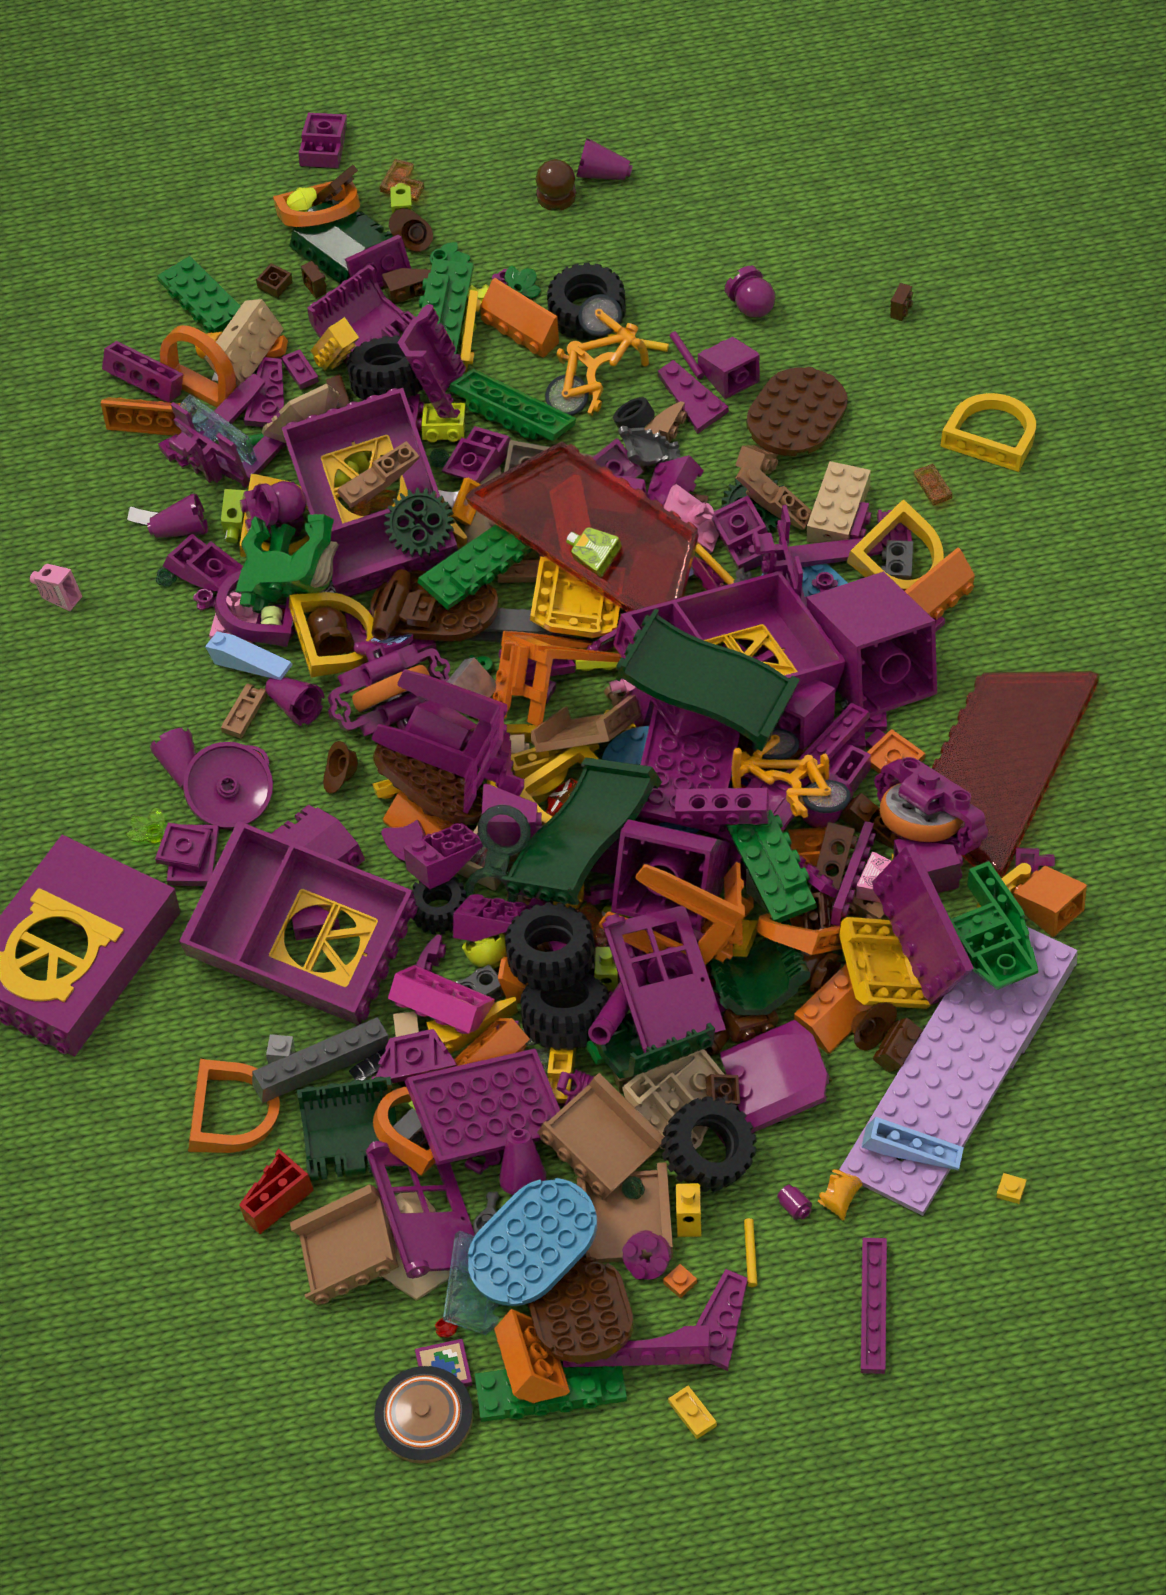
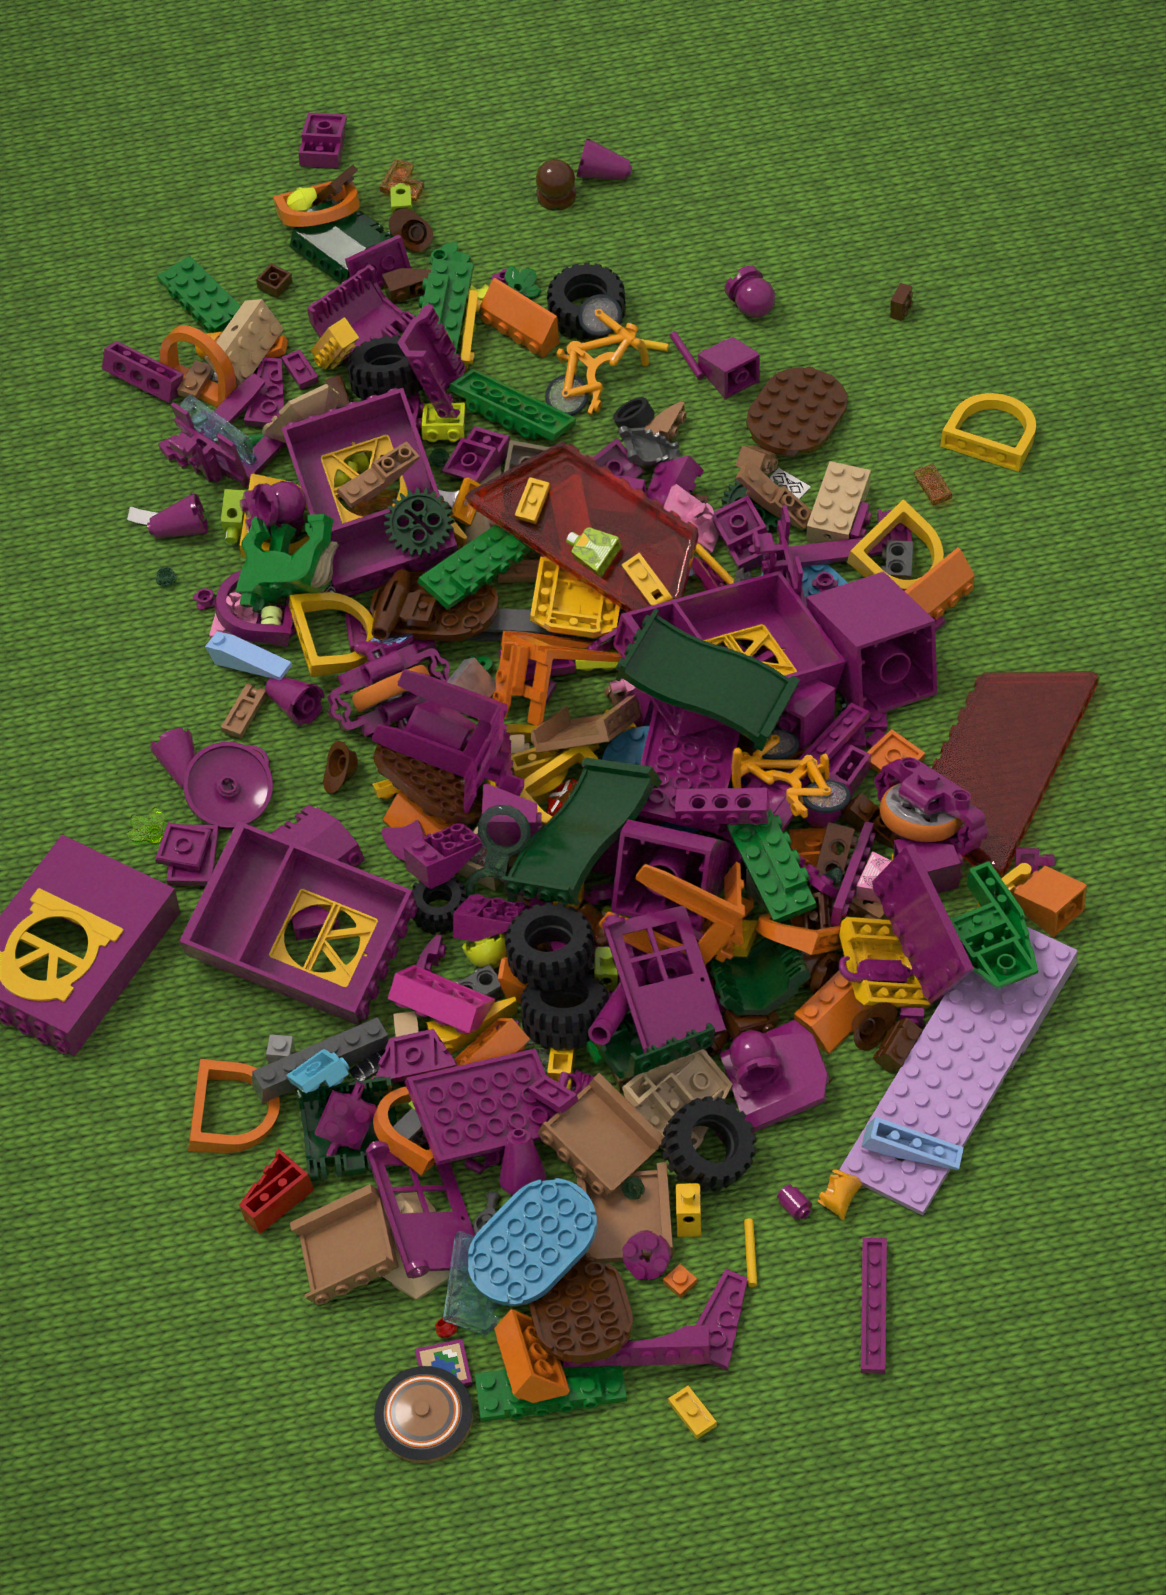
bright pink torso [30,564,82,611] -> none
orange slope [101,397,192,436] -> none
magenta slope [163,534,243,592] -> none
reddish brown piece [301,261,327,299] -> none
reddish brown tile [306,606,355,657] -> none
magenta wing [658,360,729,434] -> none
reddish brown piece [705,1074,740,1105] -> none
yellow plate [996,1173,1026,1204] -> none
none -> medium nougat plate [177,360,215,401]
none -> medium azure plate [286,1049,350,1093]
none -> magenta plate [315,1081,377,1156]
none -> yellow plate [515,477,551,524]
none -> magenta plate [528,1075,578,1114]
none -> yellow plate [622,553,674,606]
none -> magenta tile [730,1030,783,1091]
none -> white sticker [770,468,811,499]
none -> clear green plate [824,866,846,885]
none -> magenta plate [839,956,913,983]
none -> magenta plate [900,1007,924,1028]

